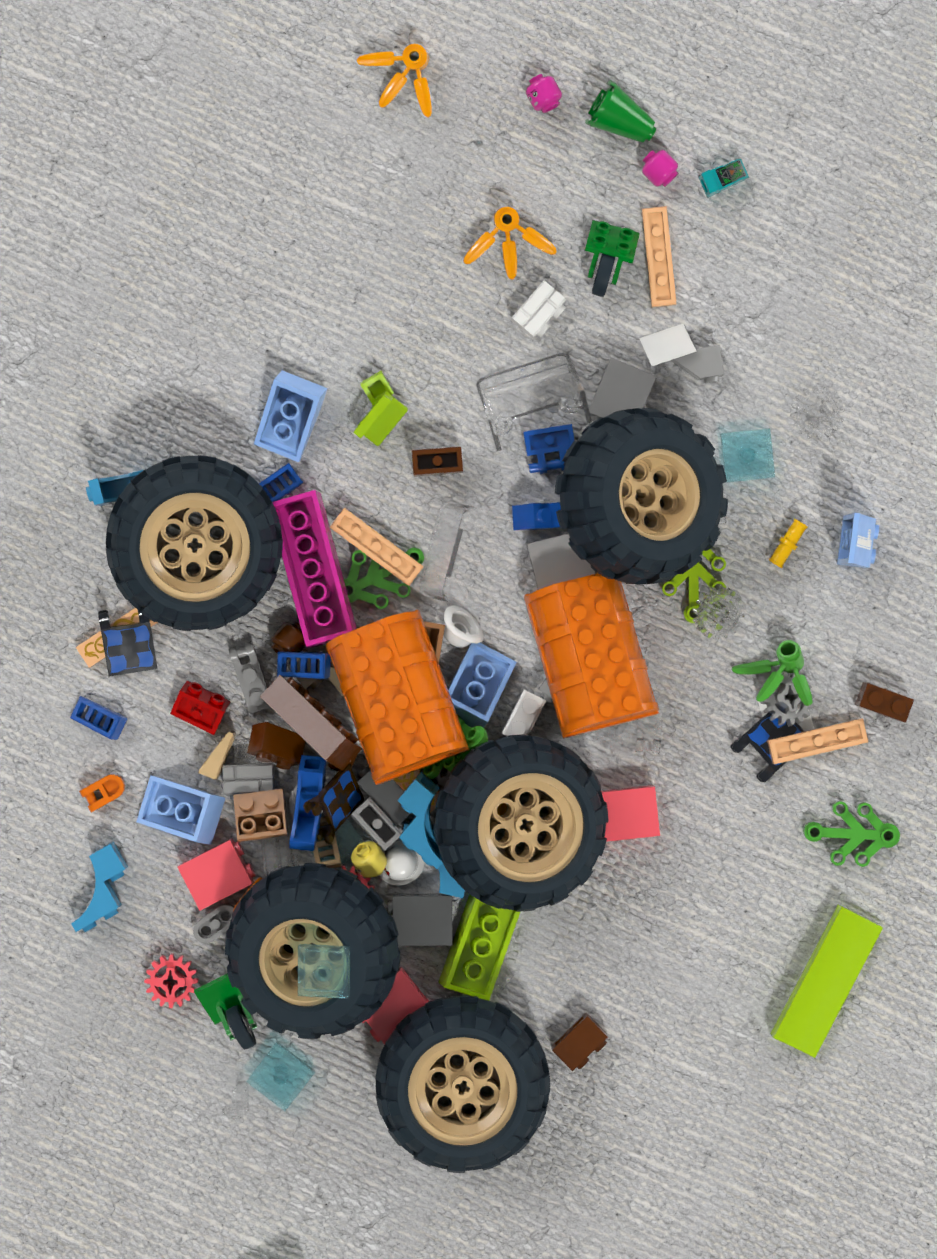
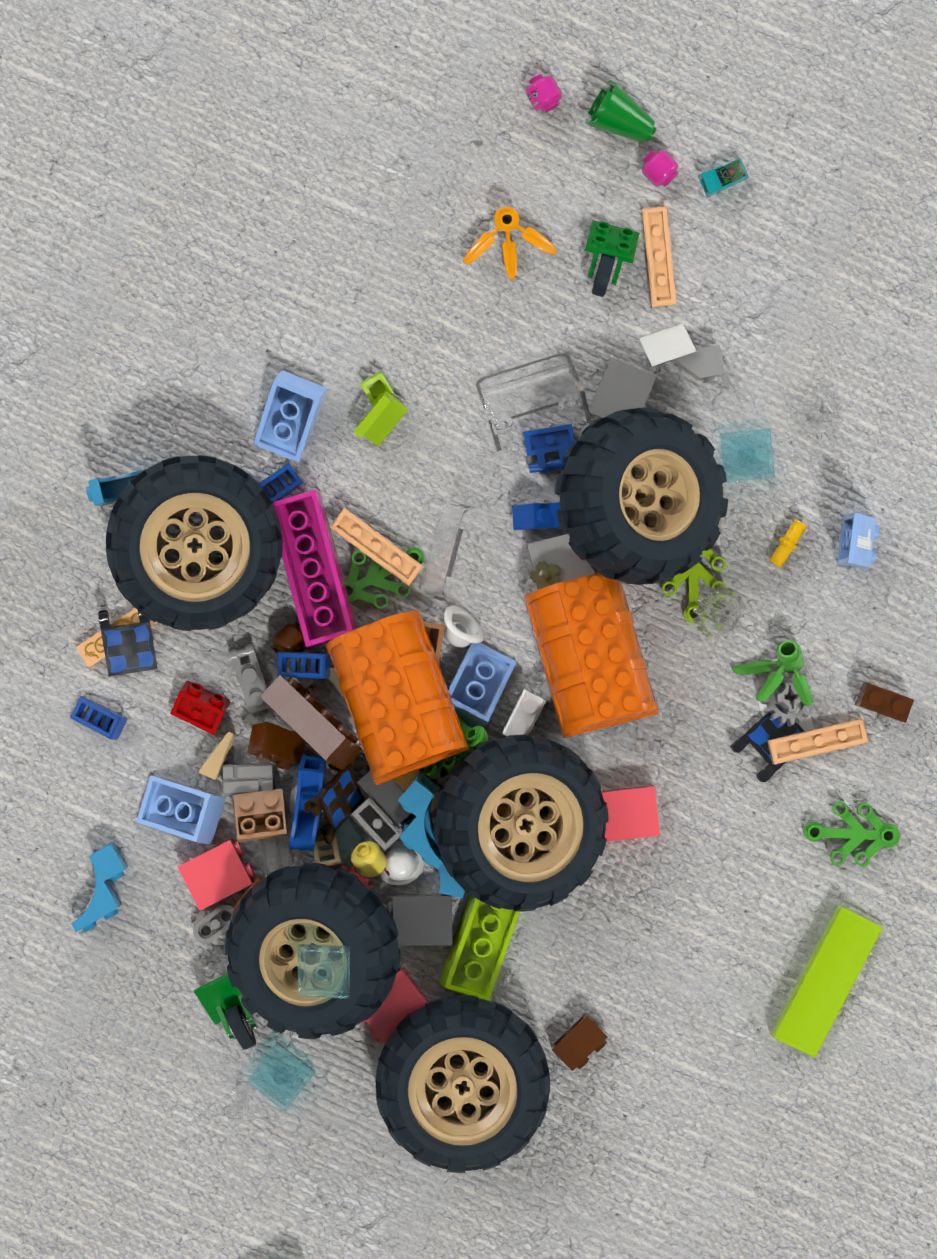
orange plate [79,774,125,813] -> none
coral gear [144,953,199,1008] -> none
light orange plant [357,44,432,117] -> none
reddish brown brick [412,447,463,477] -> none
white brick [511,281,566,339] -> none
none -> olive plant [530,561,559,589]

